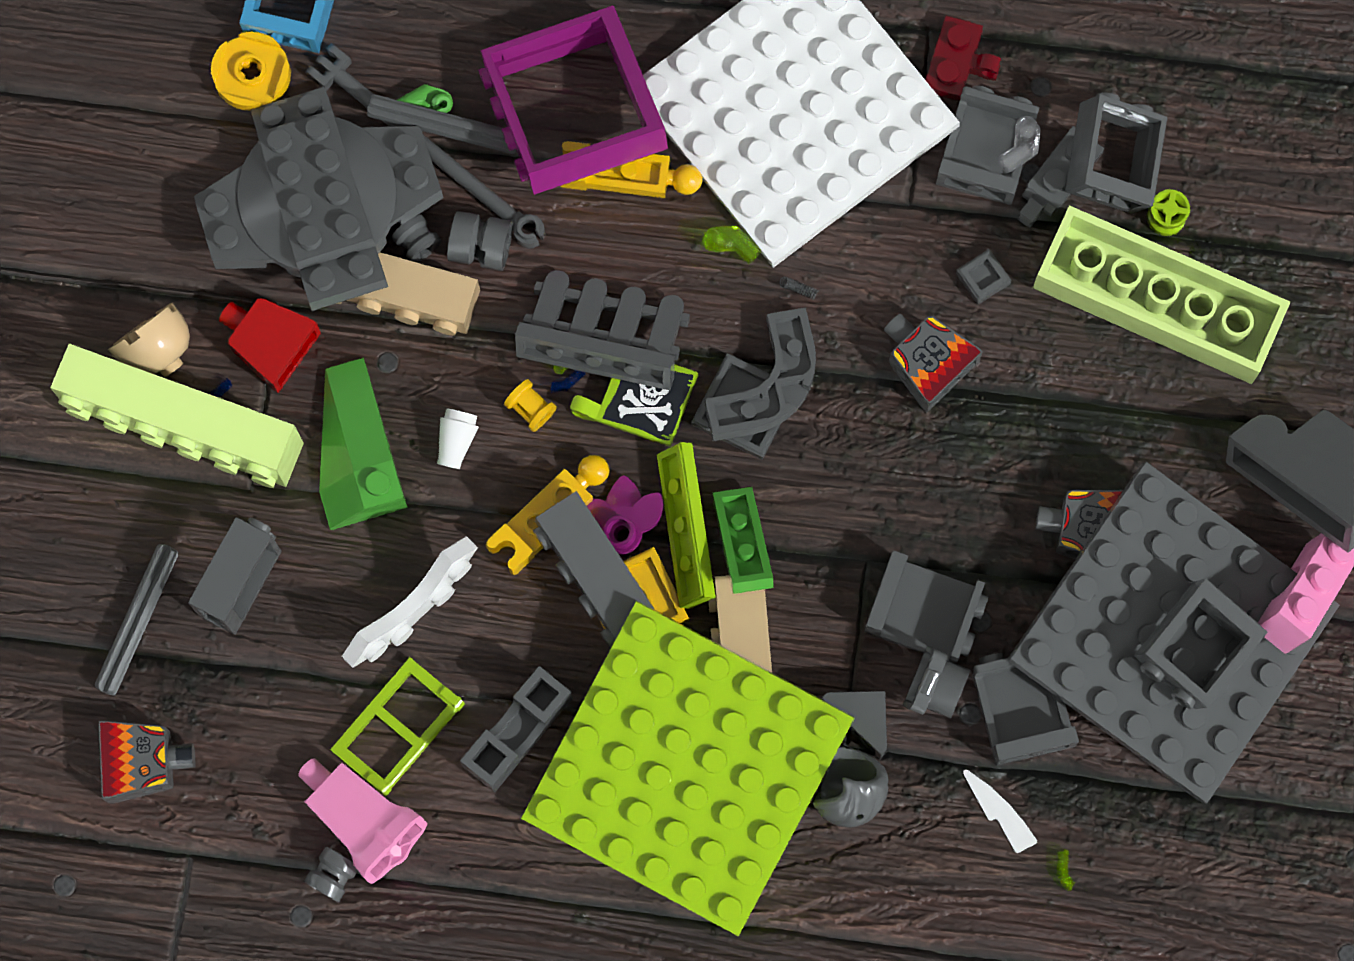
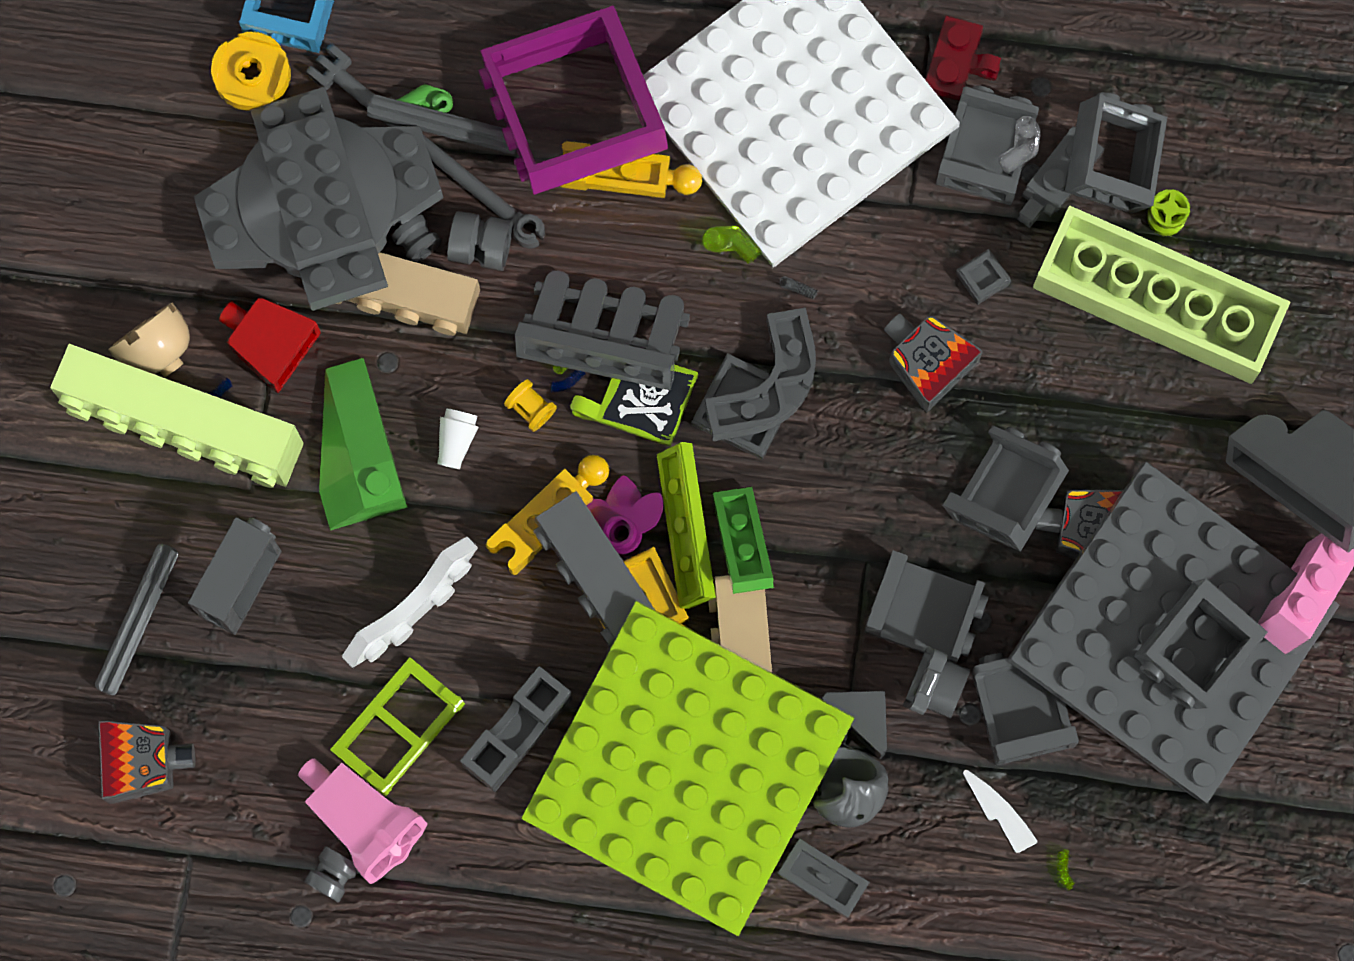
none -> dark grey plate [777,838,869,918]
none -> dark grey panel [943,425,1069,552]

